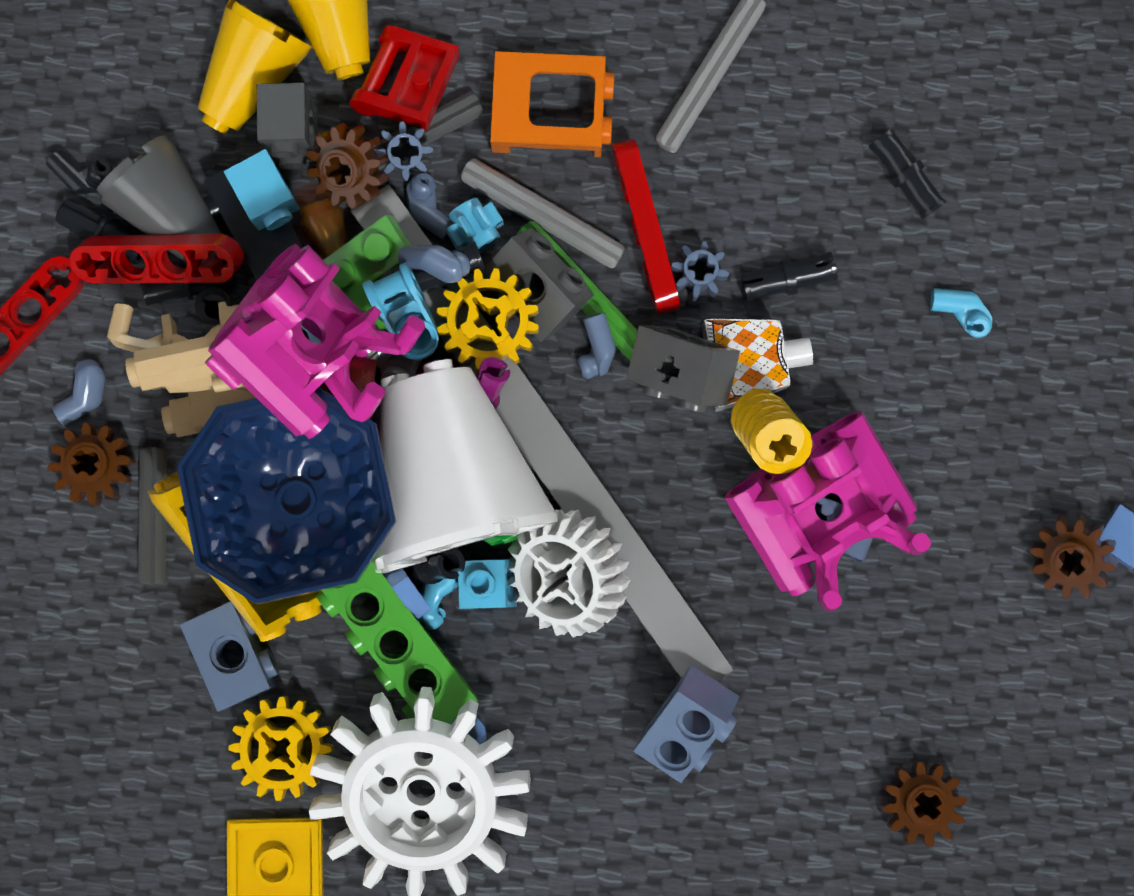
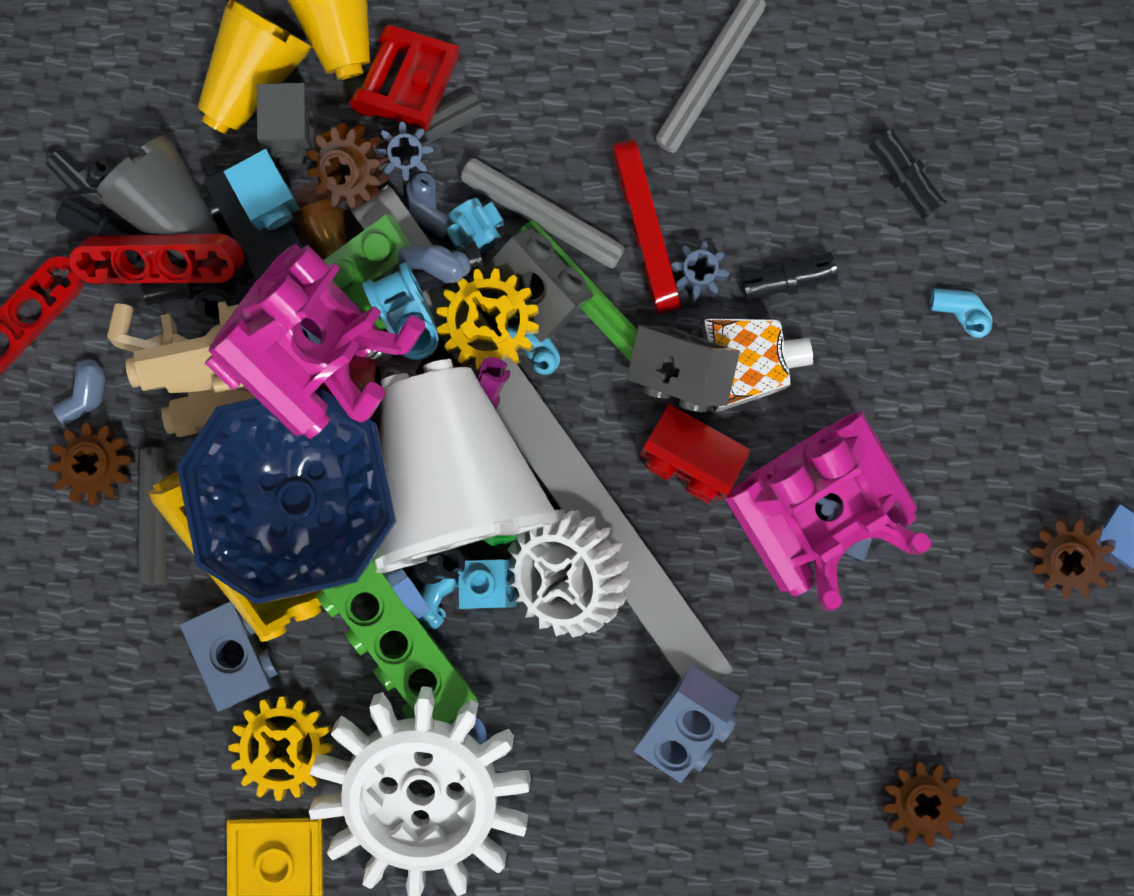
orange window [490,51,614,157] -> none
sand blue arm [577,312,616,379] -> none
yellow piece [731,389,812,474] -> none
none -> medium azure arm [507,323,560,375]
none -> red slope [640,404,751,504]

